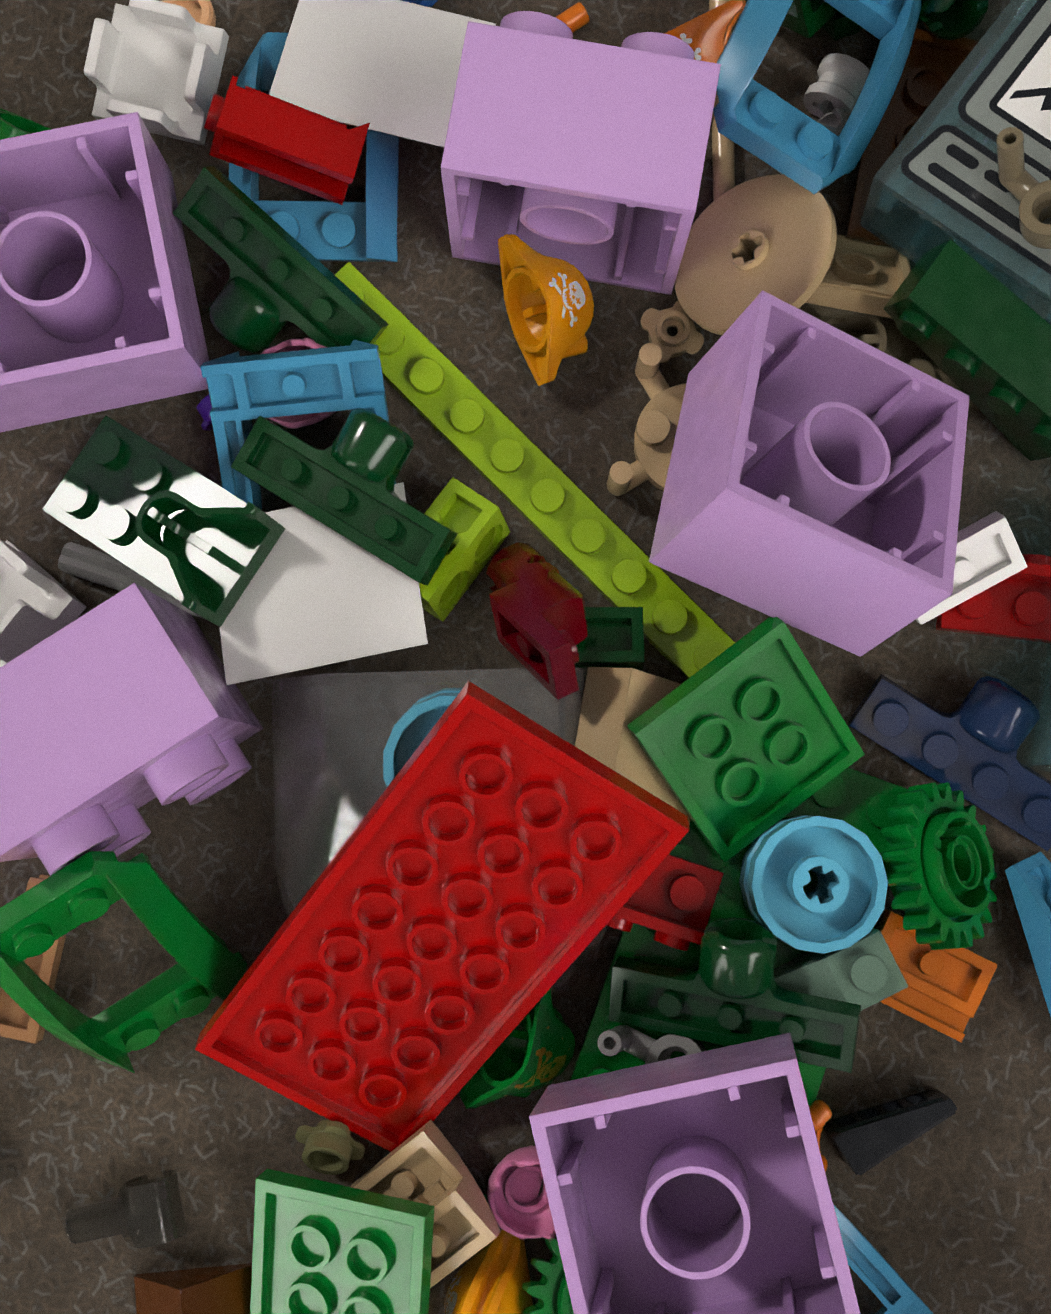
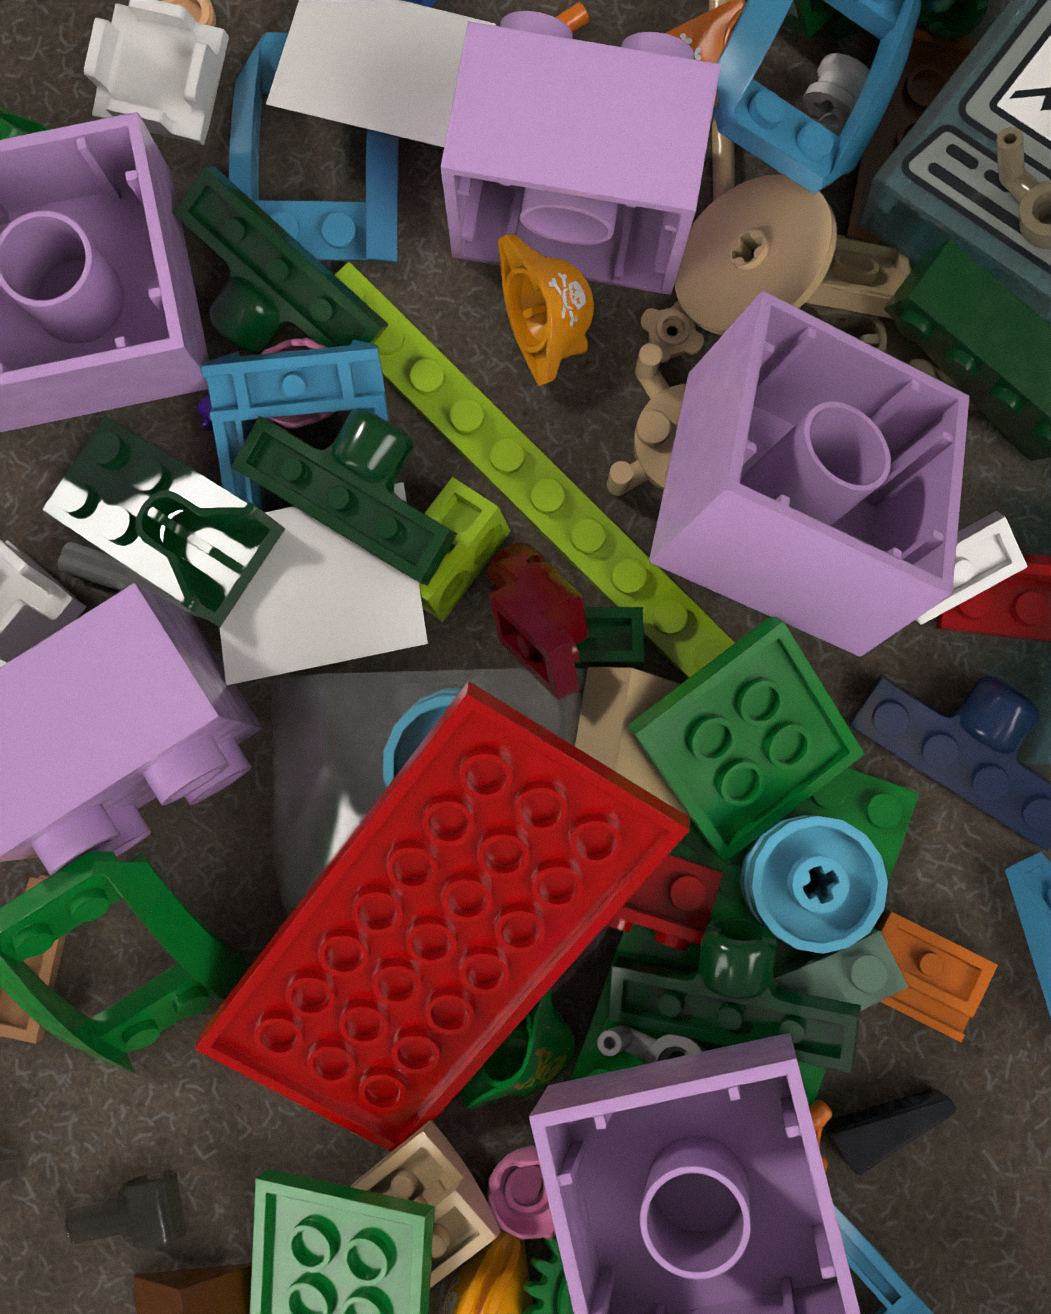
red window [204,75,370,205] -> none
olive plate [295,1119,365,1175] -> none
green gear [880,782,997,950] -> none

